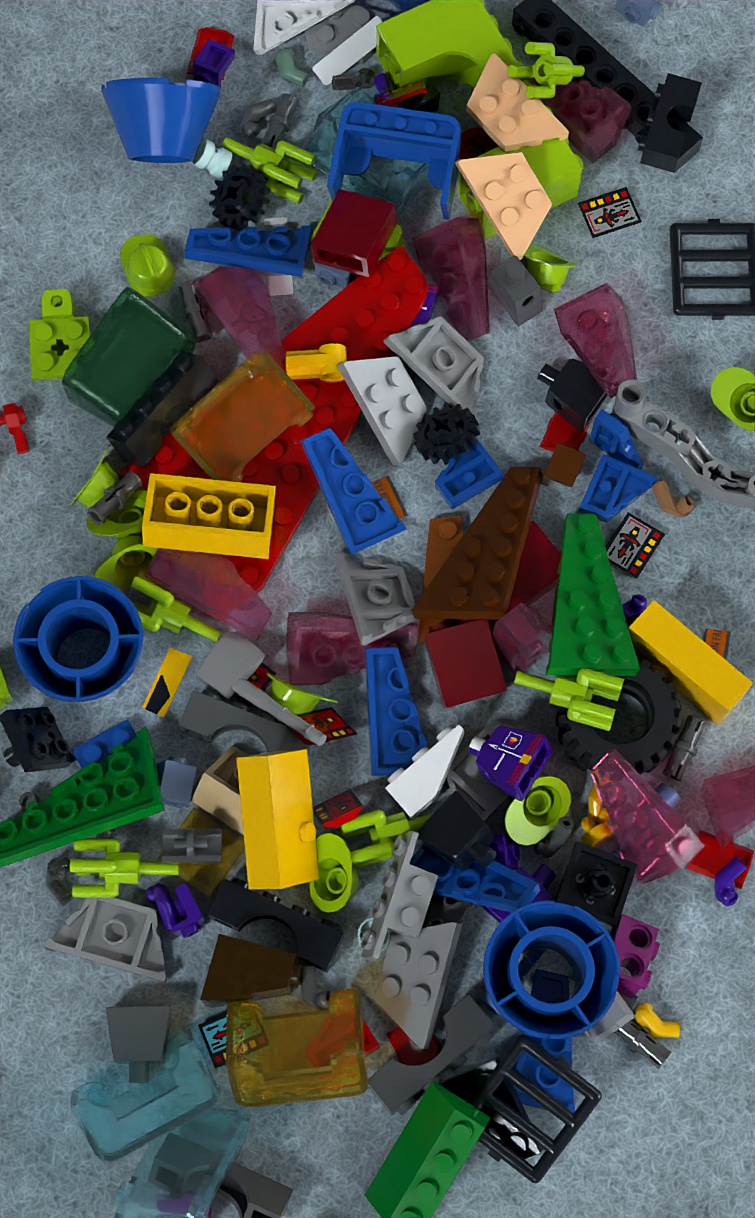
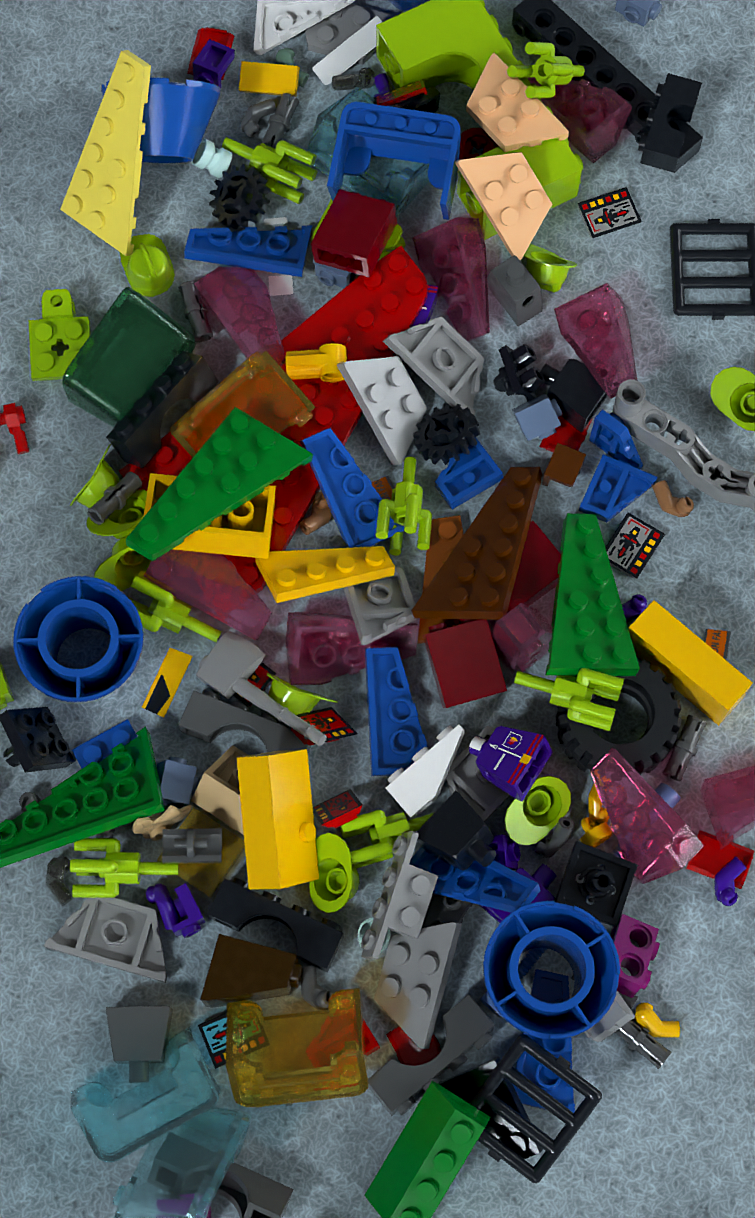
none -> light yellow wing [60,50,151,256]
none -> green wing [126,407,313,562]
none -> tan plate [132,805,192,841]
none -> yellow tile [238,61,300,97]
none -> yellow wing [255,546,395,603]
none -> medium nougat arm [299,491,331,535]
none -> lime plant [376,457,432,556]
none -> black hips [493,344,545,402]
none -> sand blue brick [512,394,562,441]

